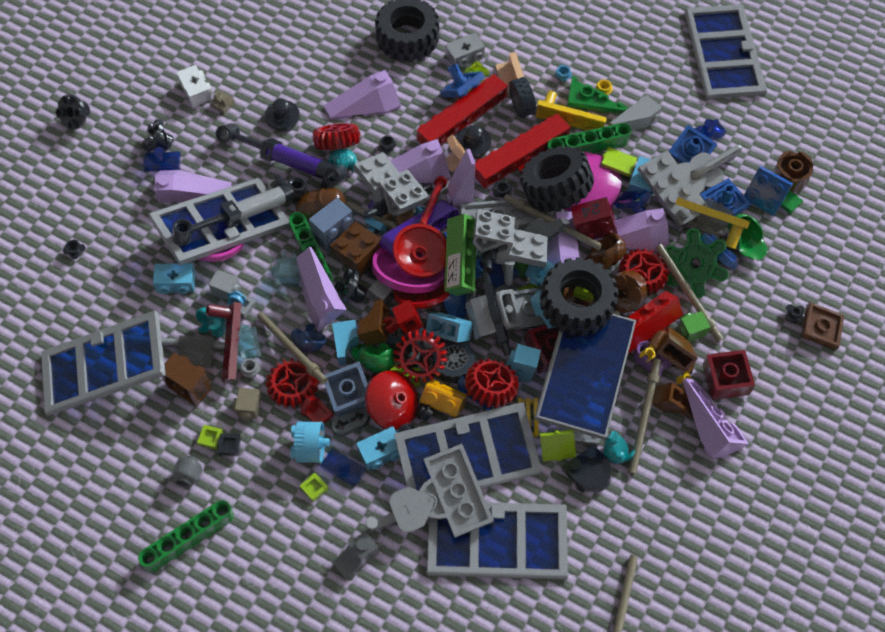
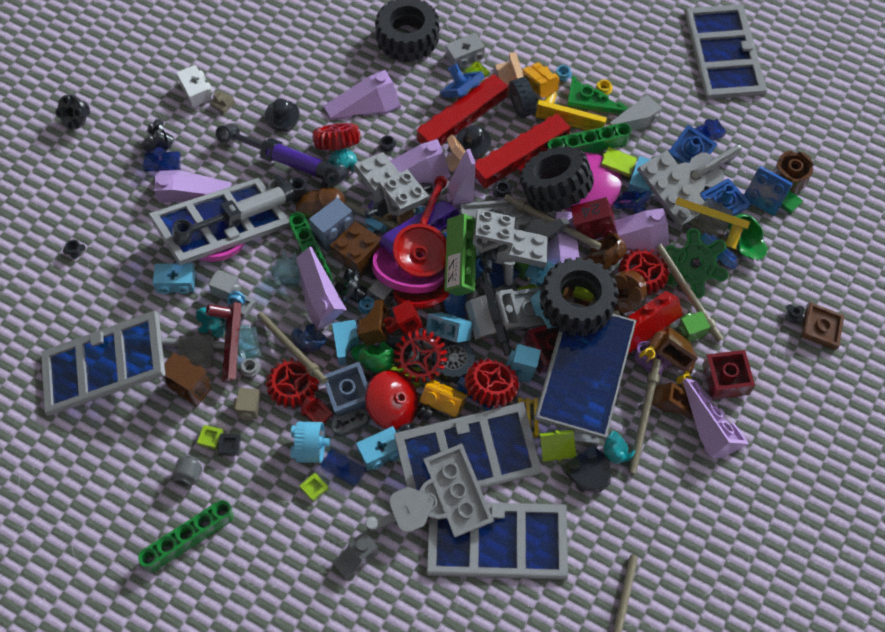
none -> dark azure plate [358,296,374,315]
none -> light orange brick [522,62,559,98]

